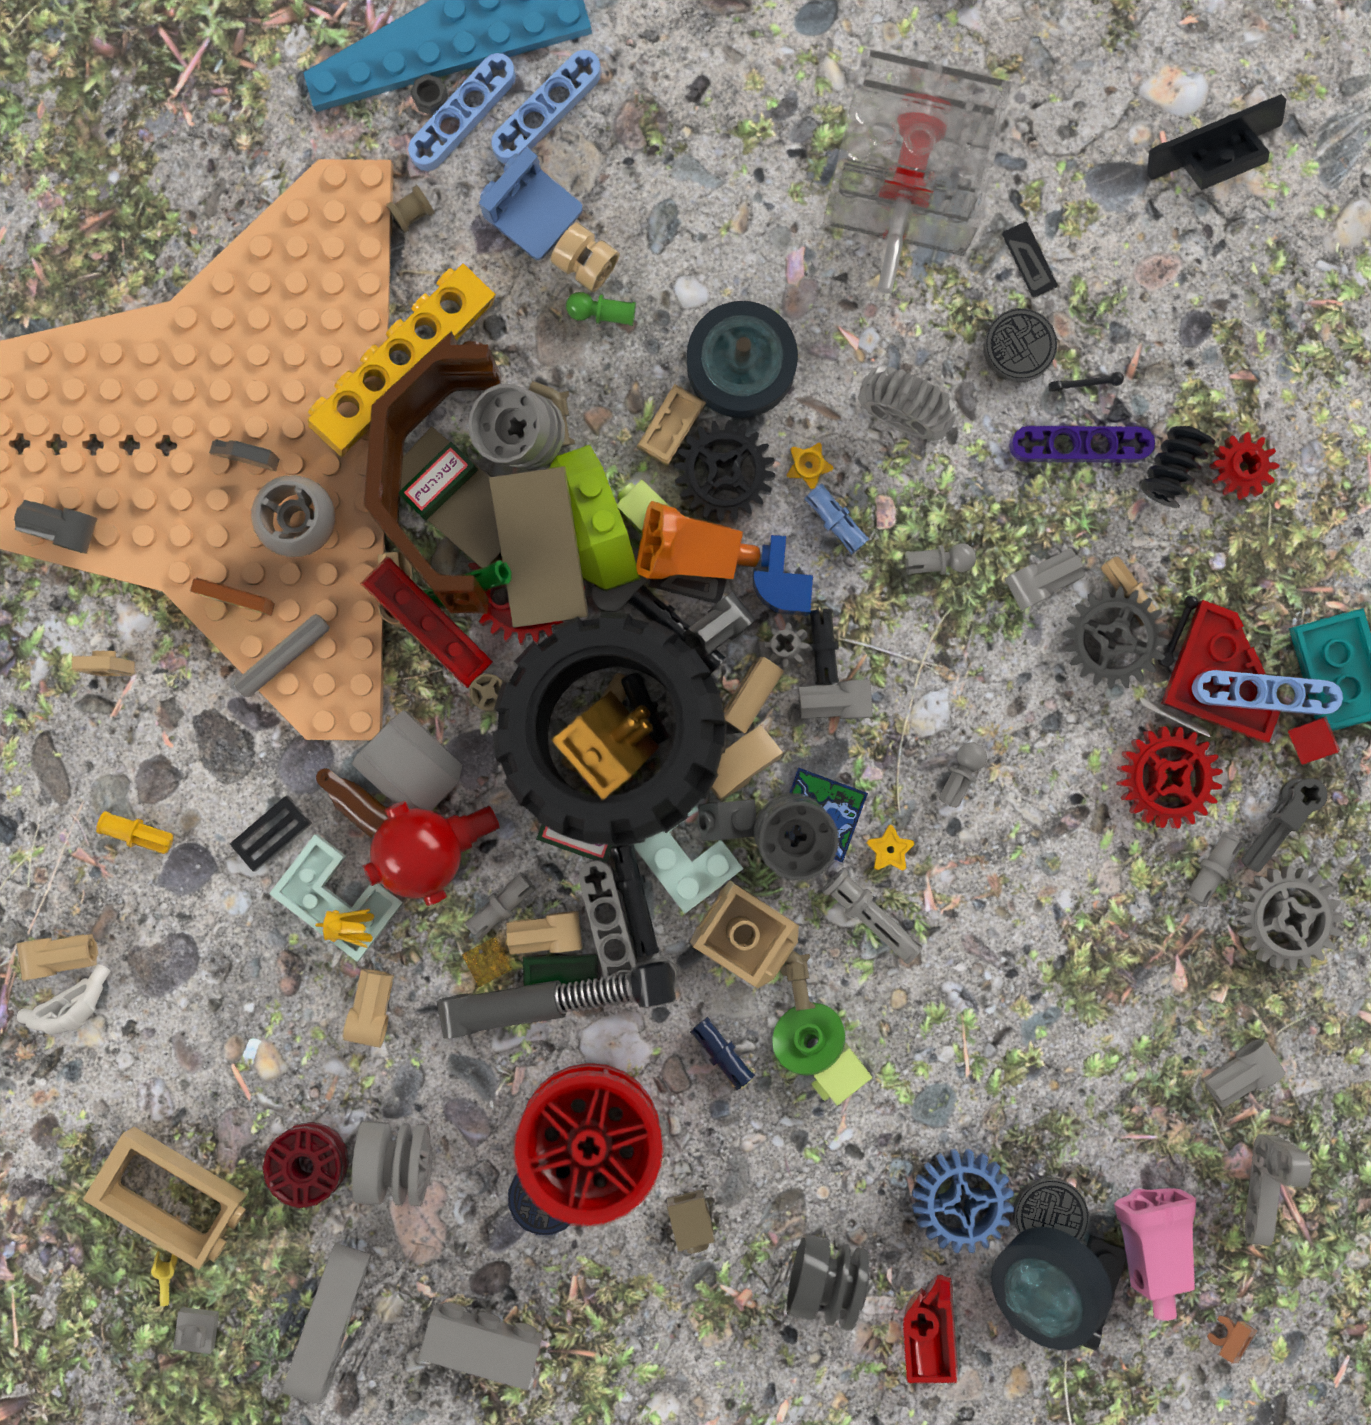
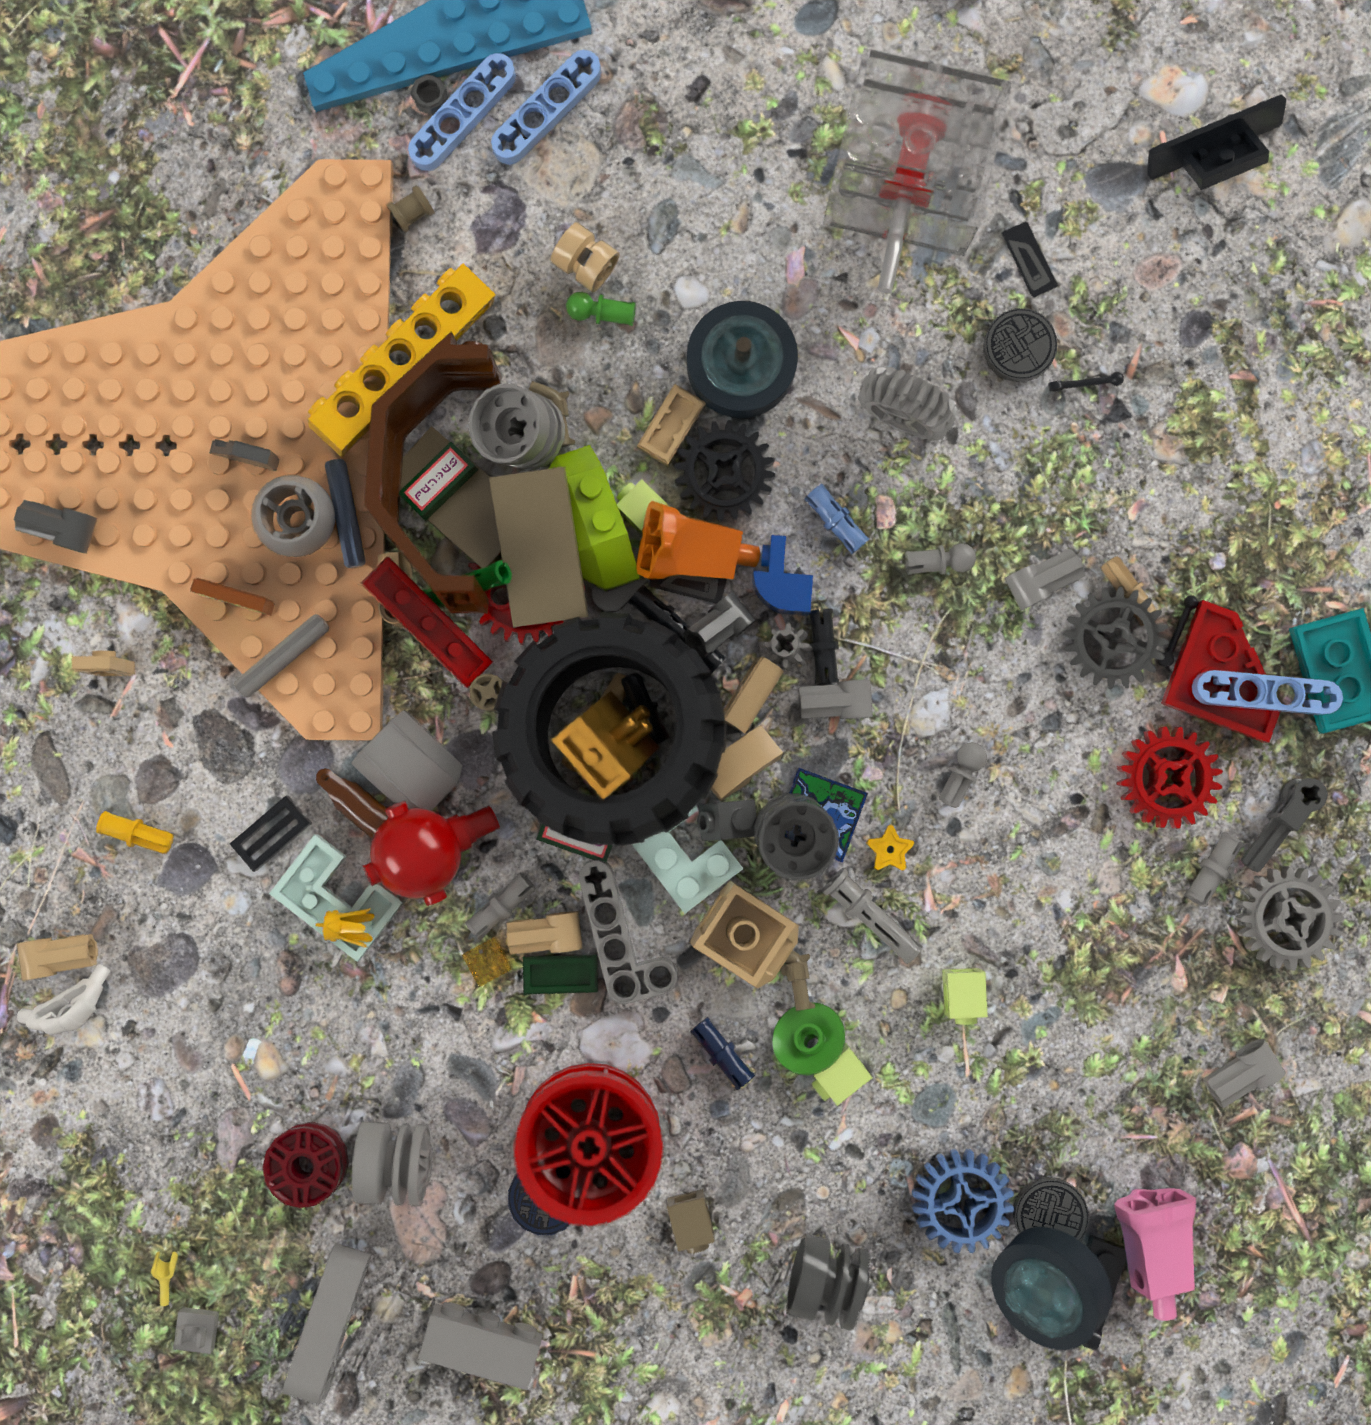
tan piece [83,1127,248,1270] -> none
tan piece [343,969,394,1048] -> none
piece [436,961,676,1039] -> none
medium blue bracket [479,146,583,260] -> none
black pin [610,844,660,957] -> none
yellow plate [787,442,834,489] -> none
red piece [903,1275,958,1383] -> none
dark purple beam [1009,426,1155,463] -> none
black piece [1140,426,1216,508] -> none
white sticker [1140,698,1211,737] -> none
nougat tile [1207,1316,1257,1364] -> none
red gear [1209,432,1279,500] -> none
light grey beam [1245,1134,1312,1246] -> none
red tile [1288,716,1340,765] -> none
none -> sand blue axle [325,459,366,568]
none -> yellowish green brick [942,968,988,1025]

